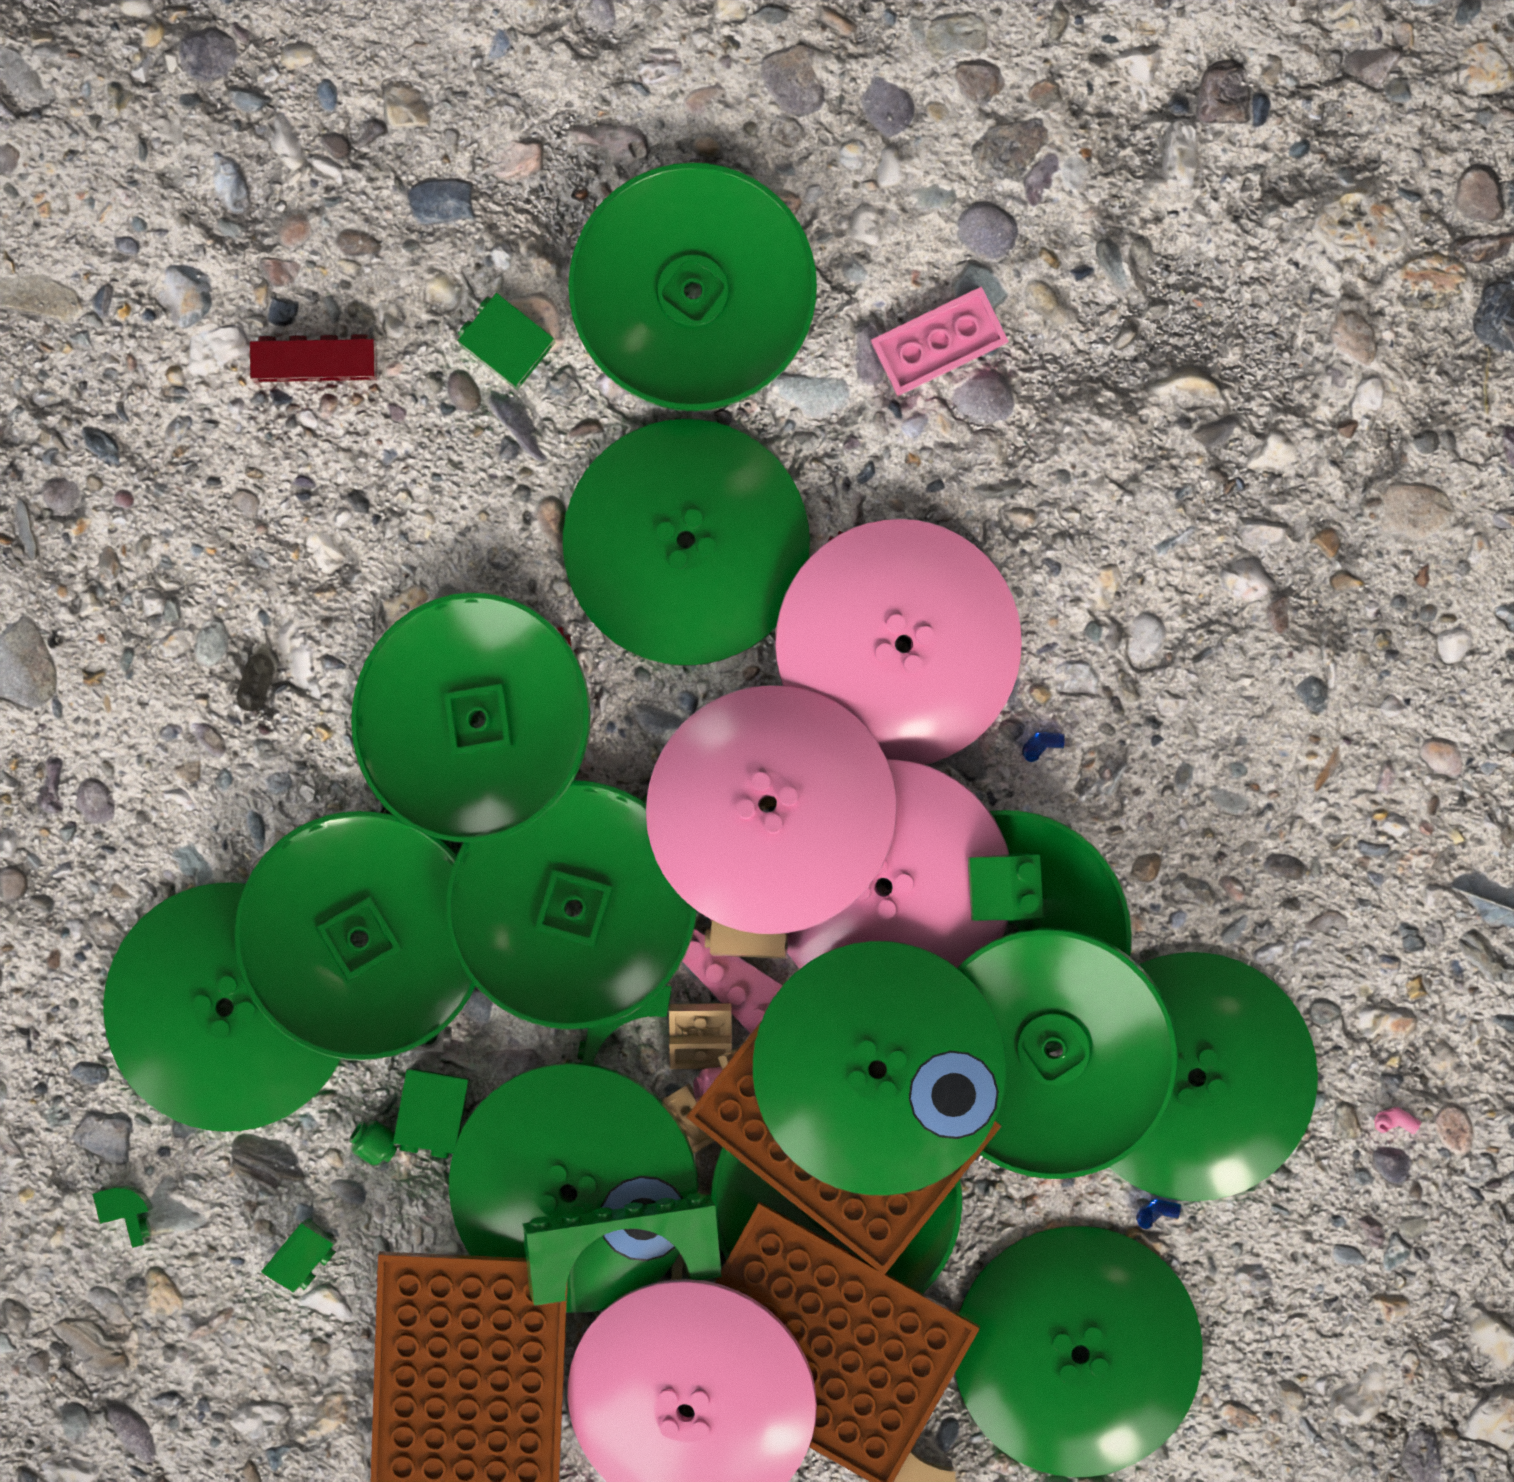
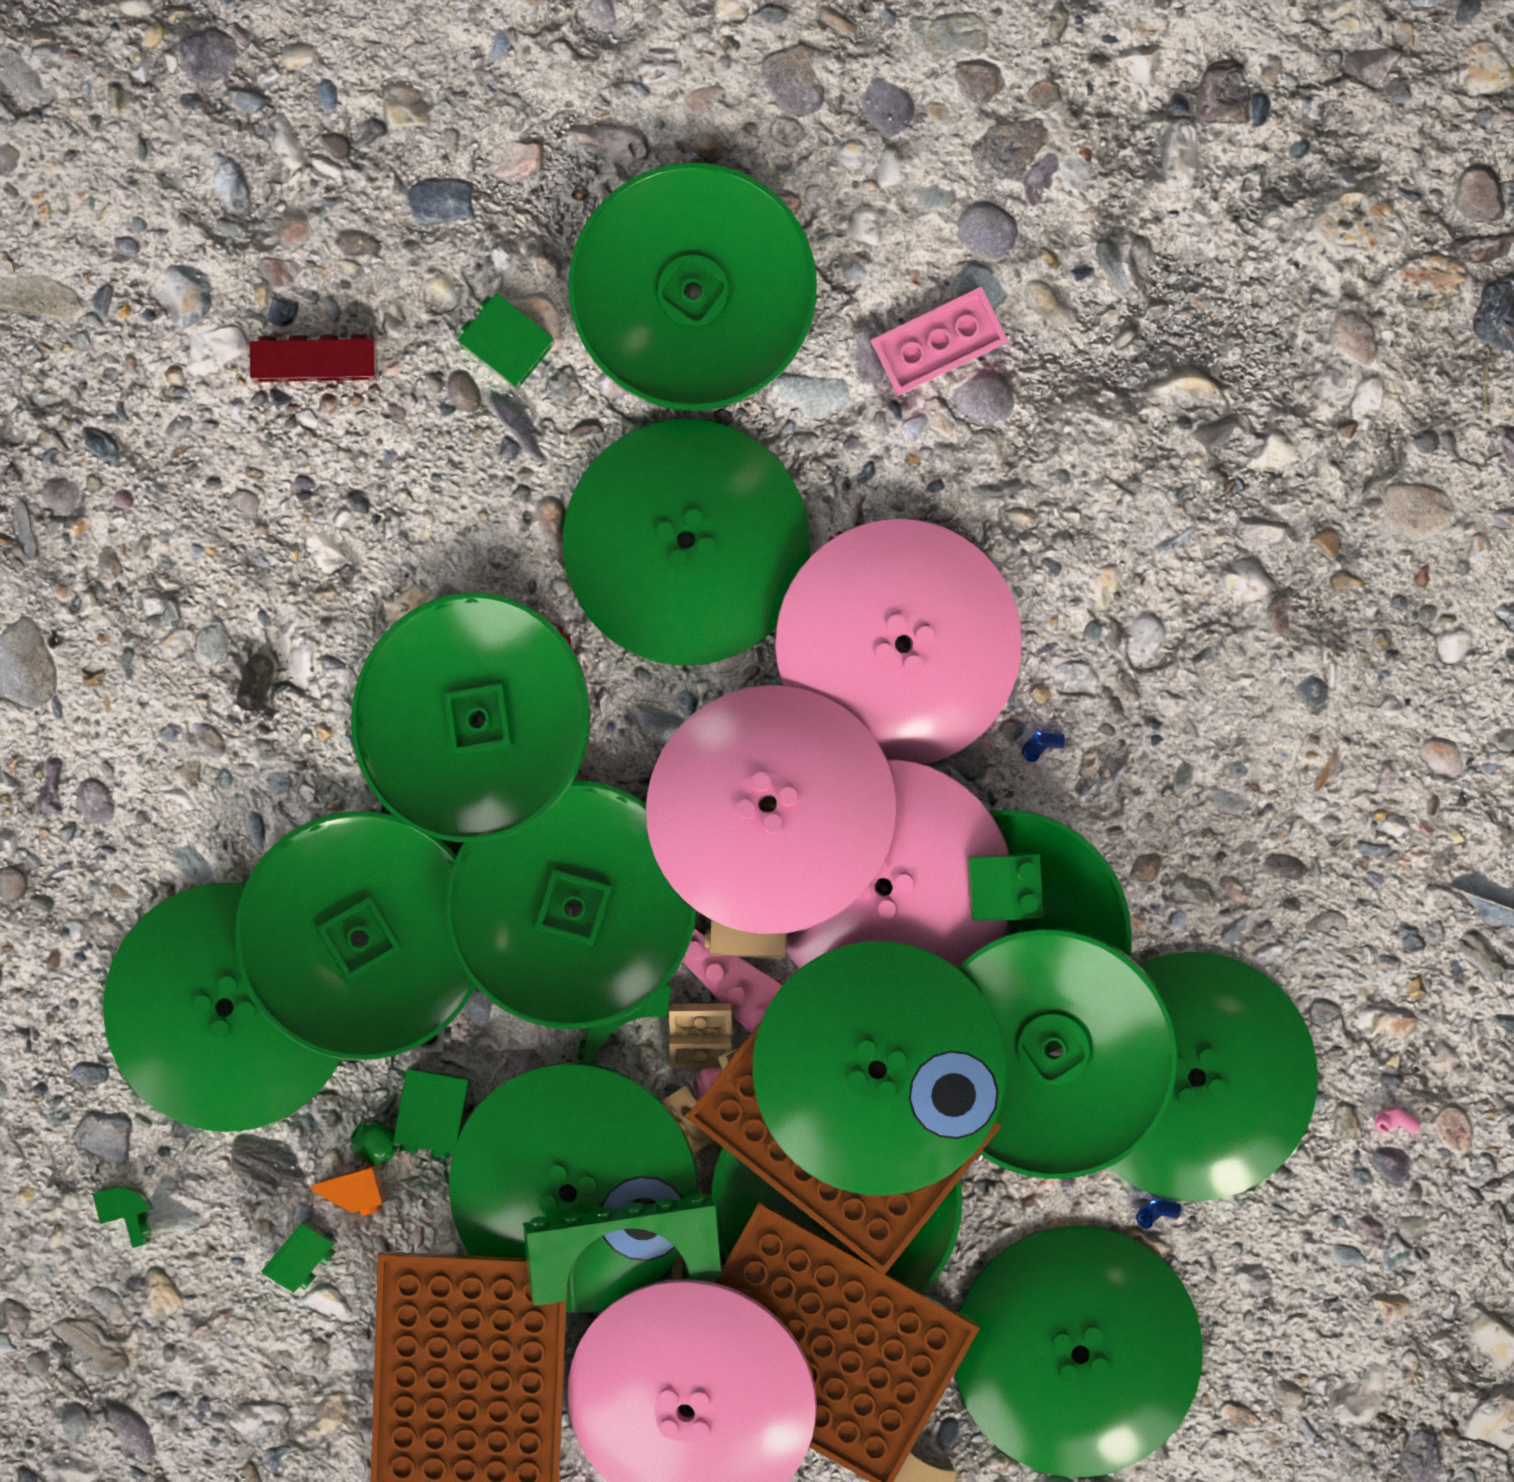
none -> orange slope [311,1165,388,1216]

